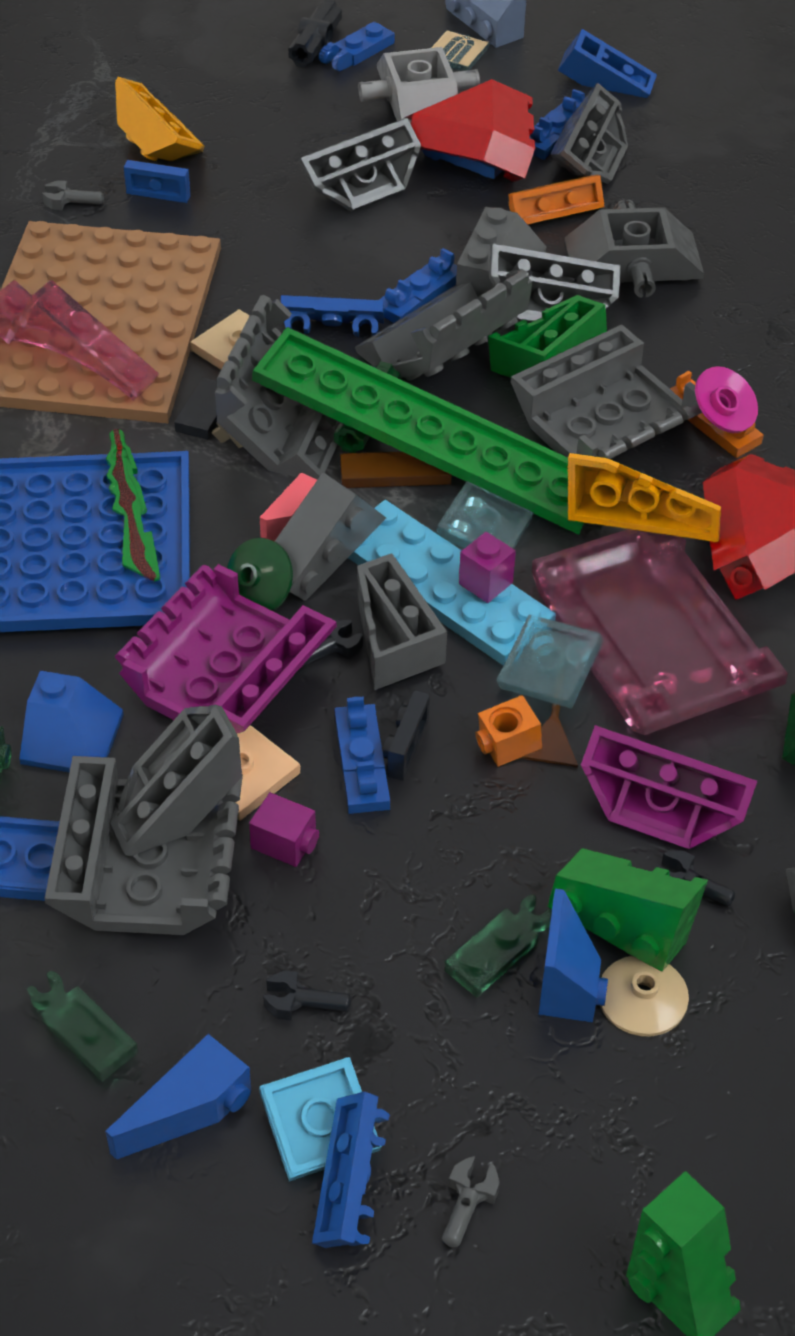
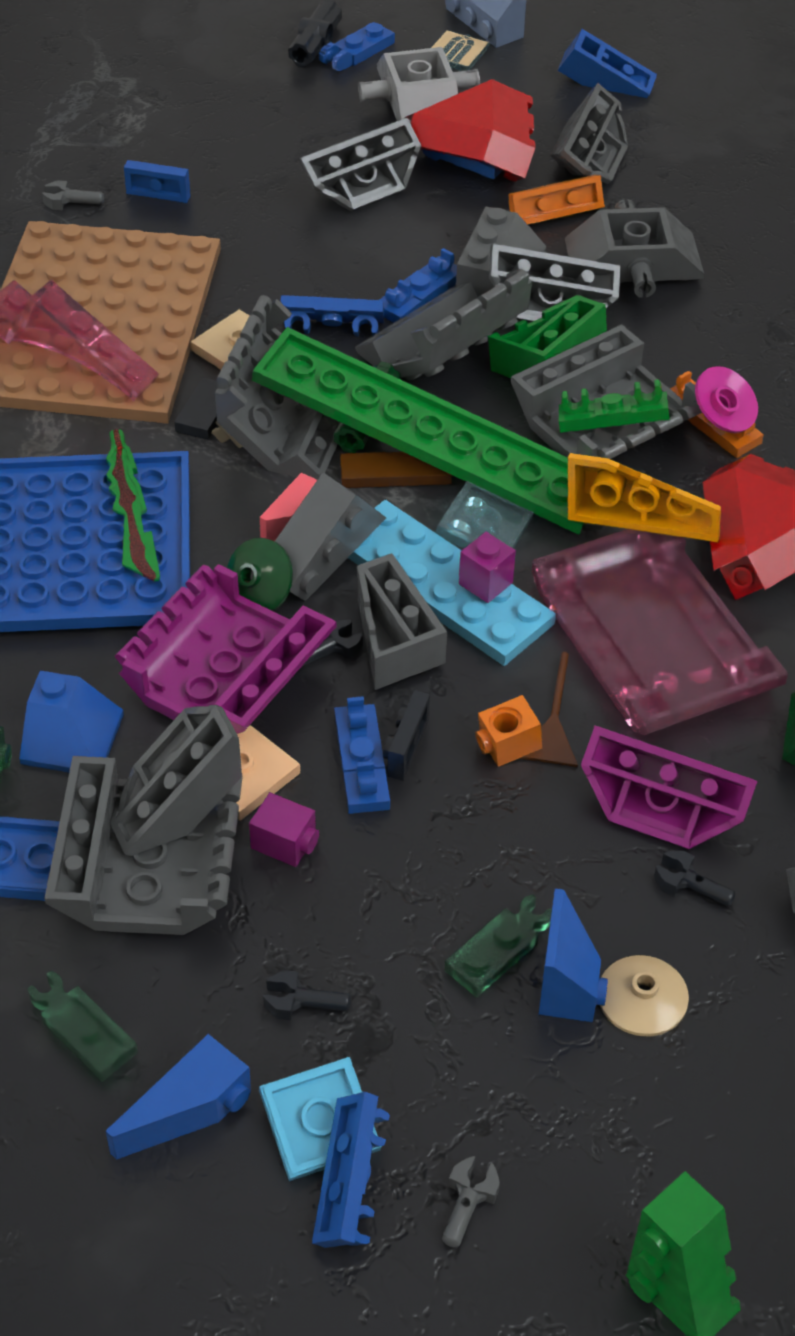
light orange wedge [115,76,205,161] -> none
clear light blue plate [496,614,603,709] -> none
blue plate [529,89,585,160] -> none
green wedge [547,848,708,972] -> none
none -> green plate [559,379,670,433]

